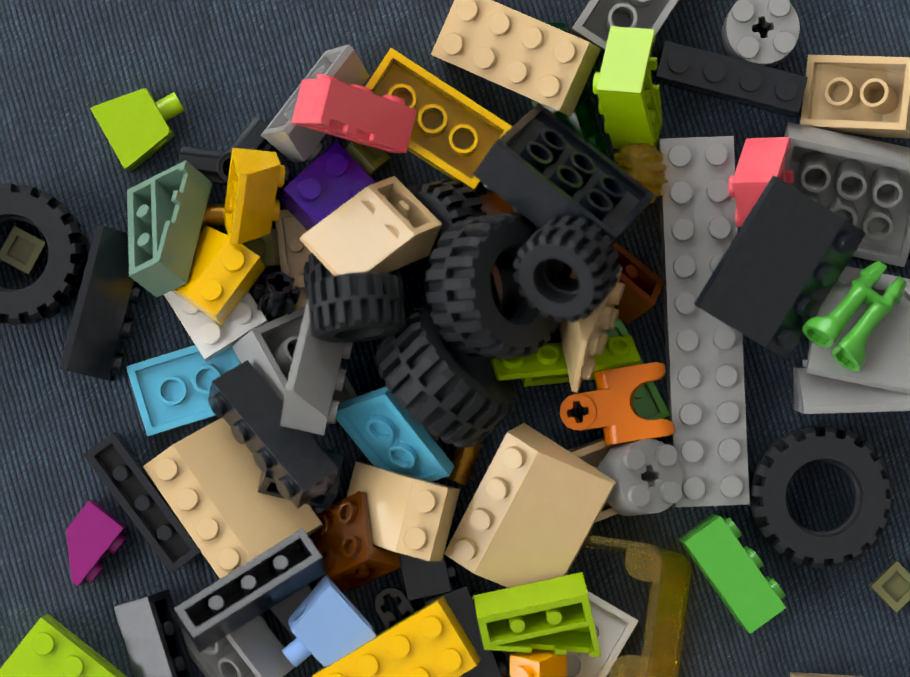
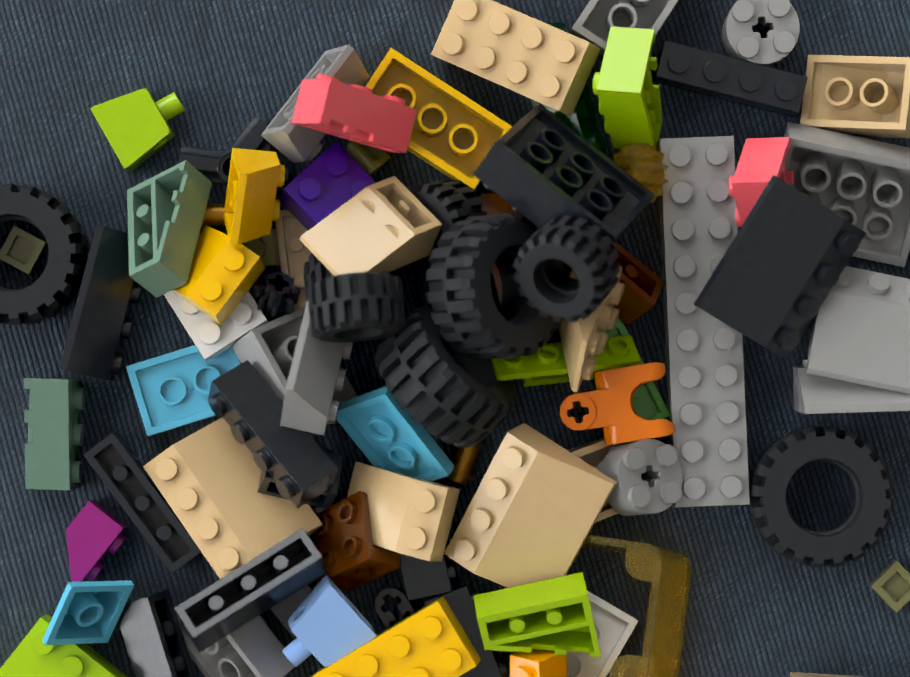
bright green brick [678,513,786,634] -> none
bright green piece [802,260,907,372] -> none
none -> sand green wedge [23,378,85,490]
none -> medium azure slope [42,581,134,645]

